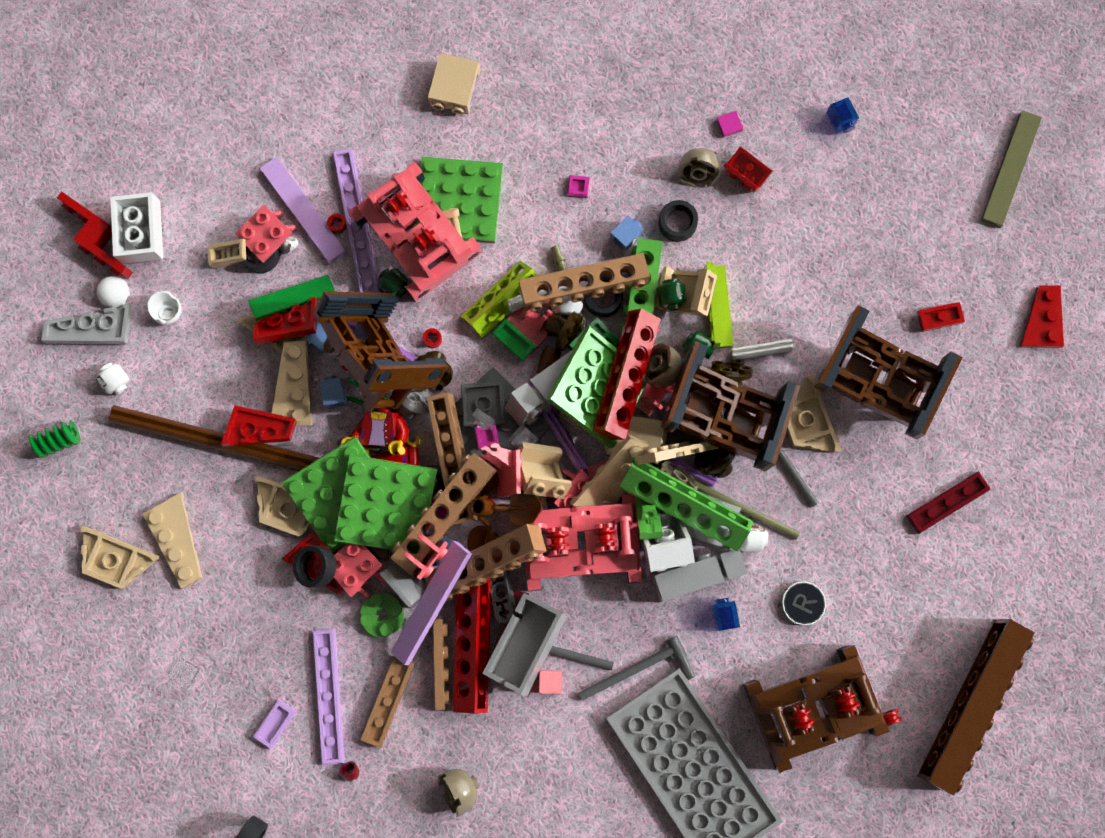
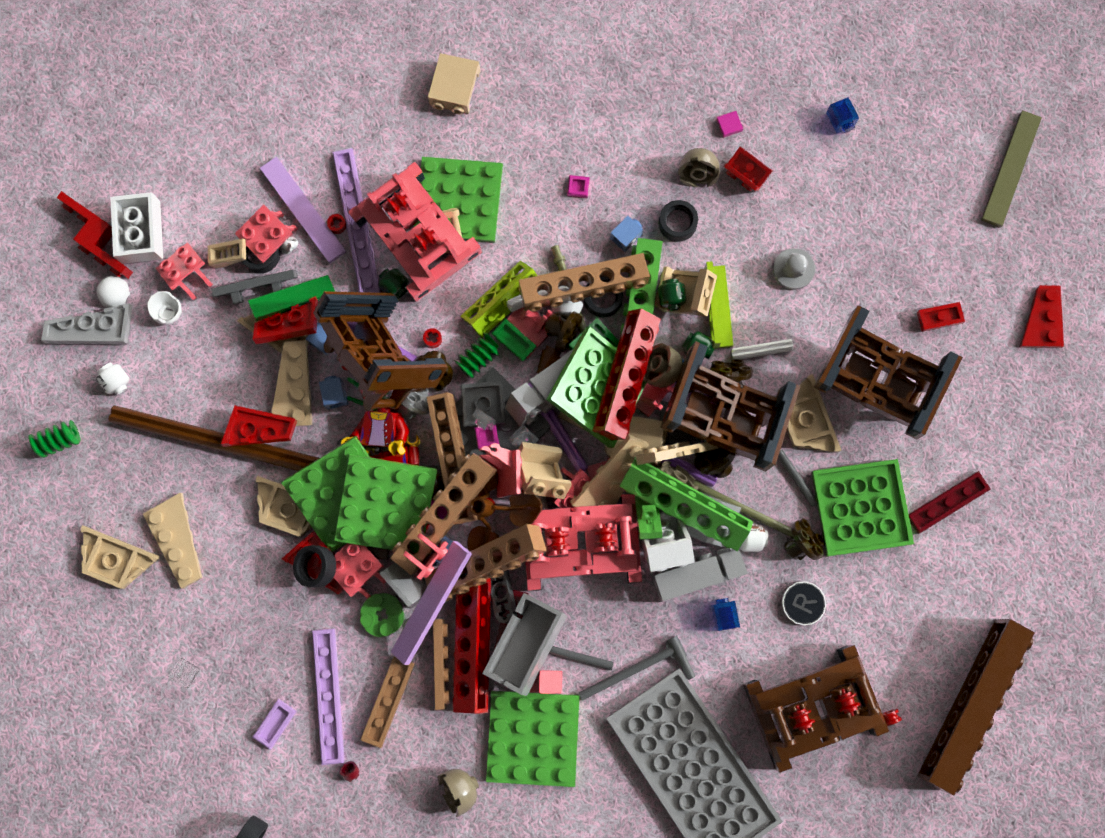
none -> coral plate [155,242,213,300]
none -> dark grey hinge [211,269,298,304]
none -> green piece [454,332,499,379]
none -> bright green plate [486,690,580,787]
none -> light grey plate [773,248,815,290]
none -> dark brown plate [784,518,825,560]
none -> bright green plate [811,459,914,557]

